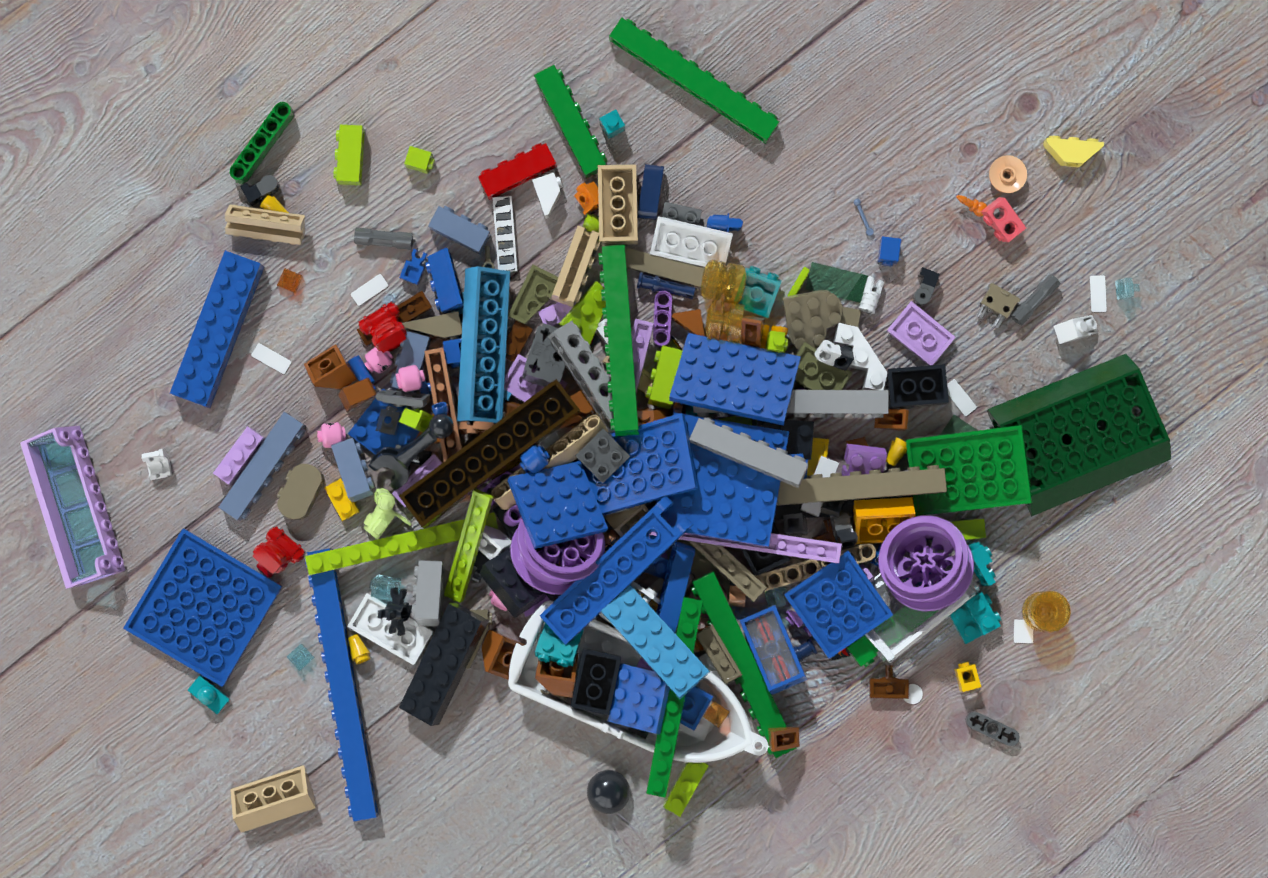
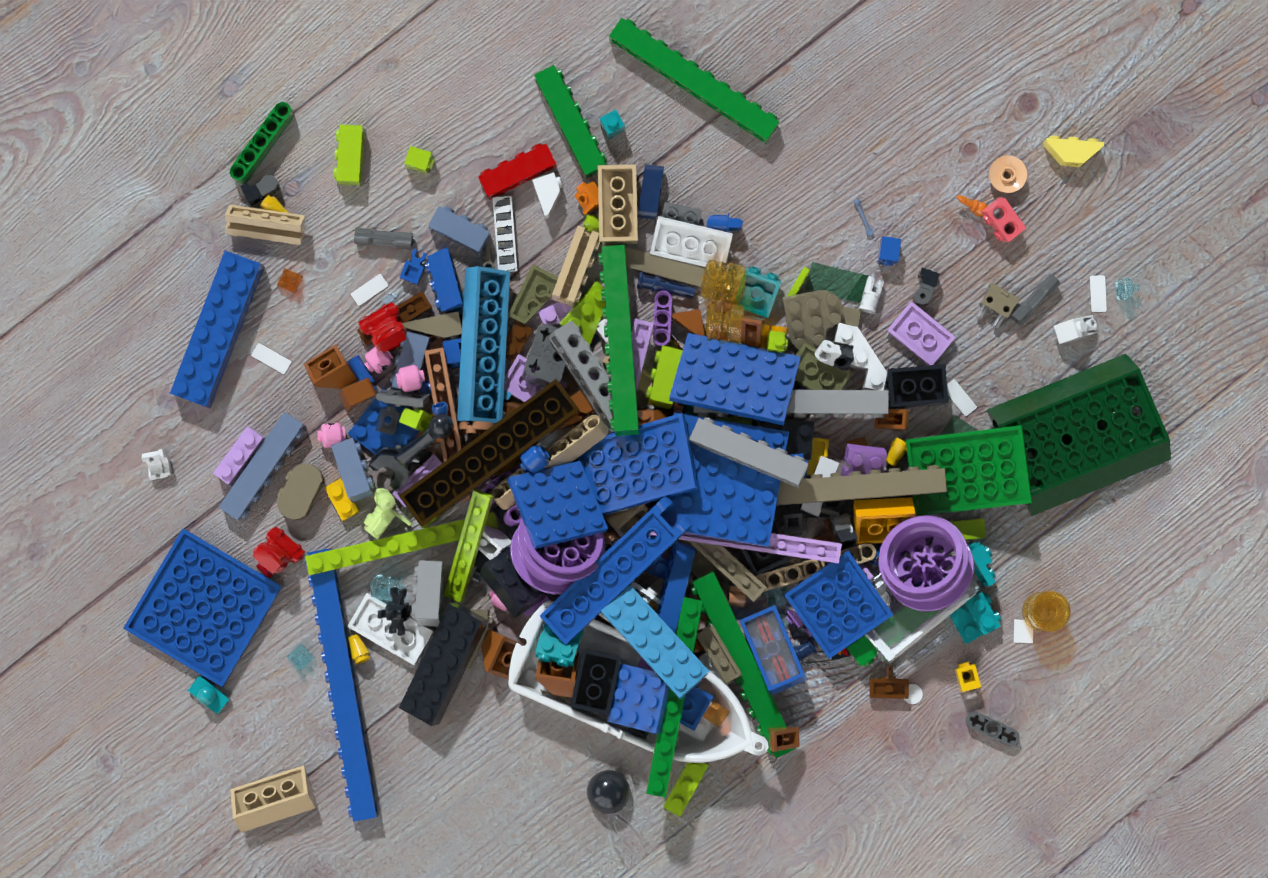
window [20,426,126,589] -> none
dark grey hinge [575,429,630,483] -> none

